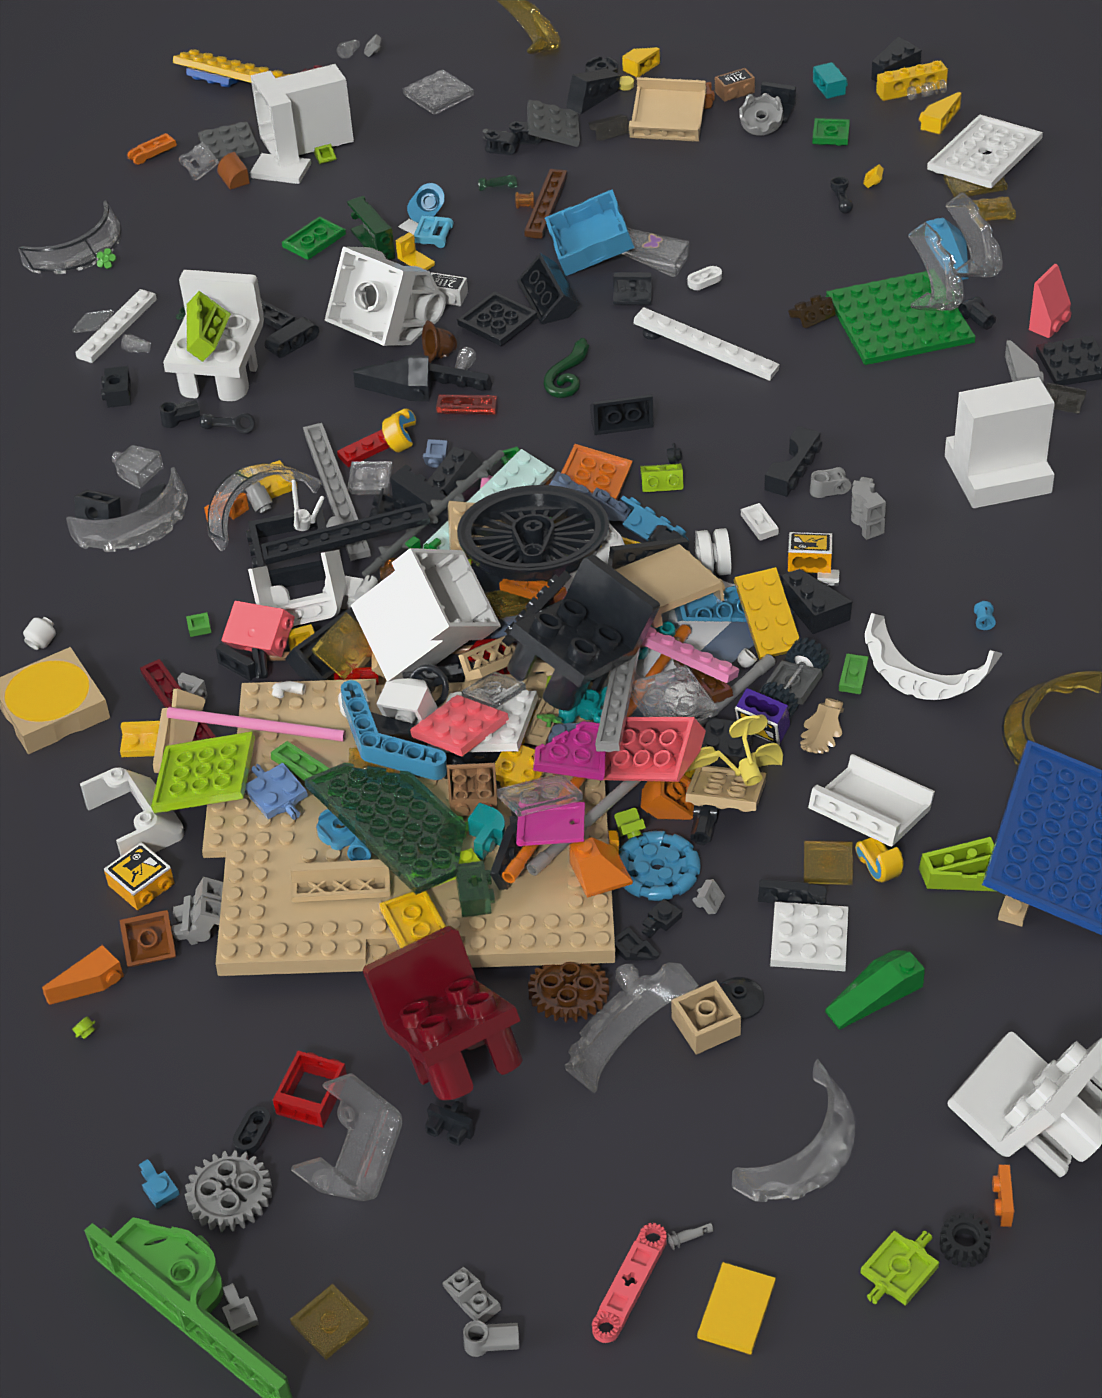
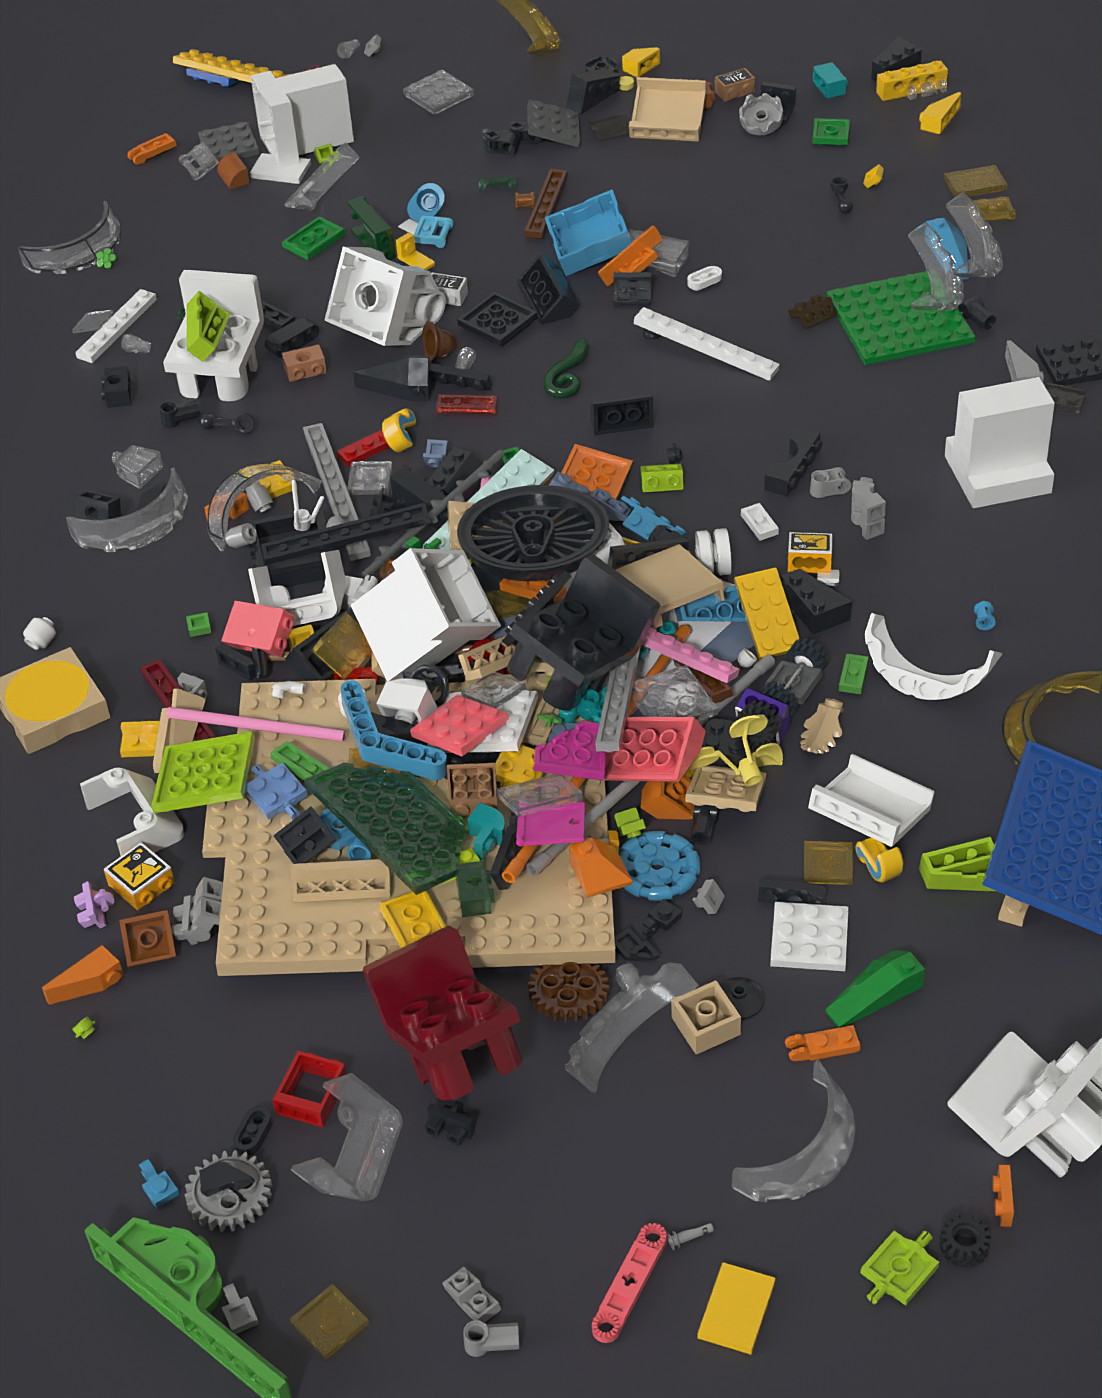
white plate [927,114,1043,188] -> none
coral slope [1029,264,1071,338] -> none
none -> lavender hips [74,882,114,929]
none -> black slope [199,1161,255,1197]
none -> light grey brick [225,523,257,548]
none -> black slope [273,806,336,864]
none -> nougat brick [282,345,327,382]
none -> clear windscreen [284,142,359,212]
none -> orange bracket [598,226,662,286]
none -> black tyre [735,701,781,746]
none -> orange hinge [785,1025,860,1062]

